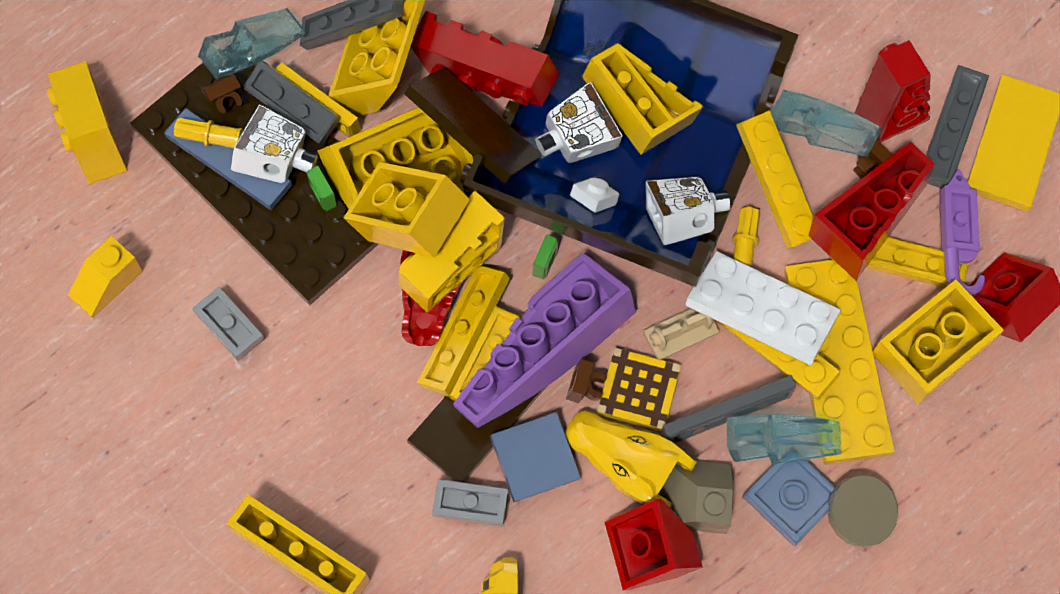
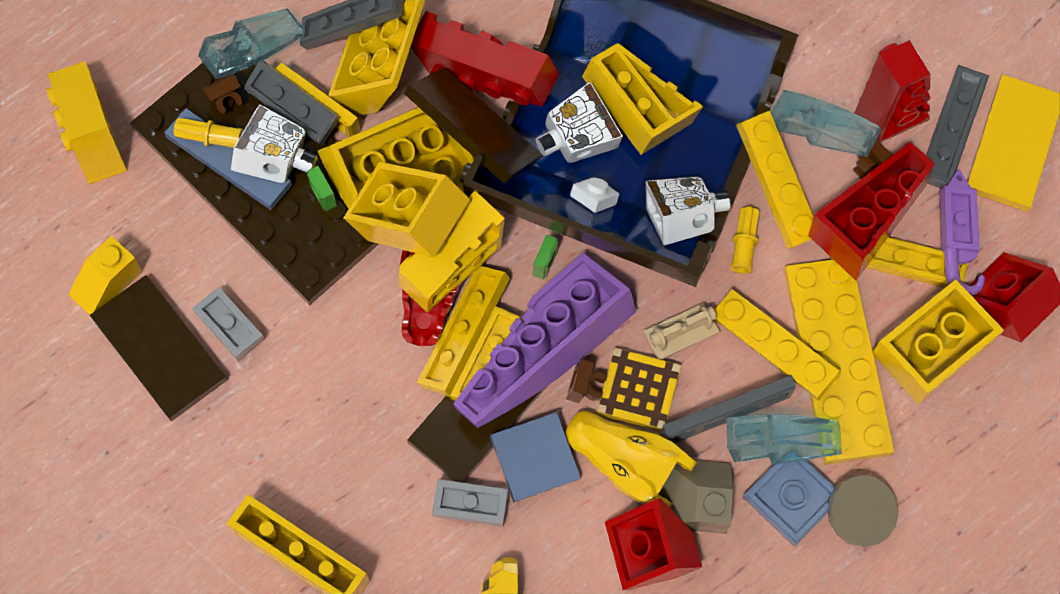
white plate [686,251,841,366] -> none
none -> dark brown tile [90,275,227,421]

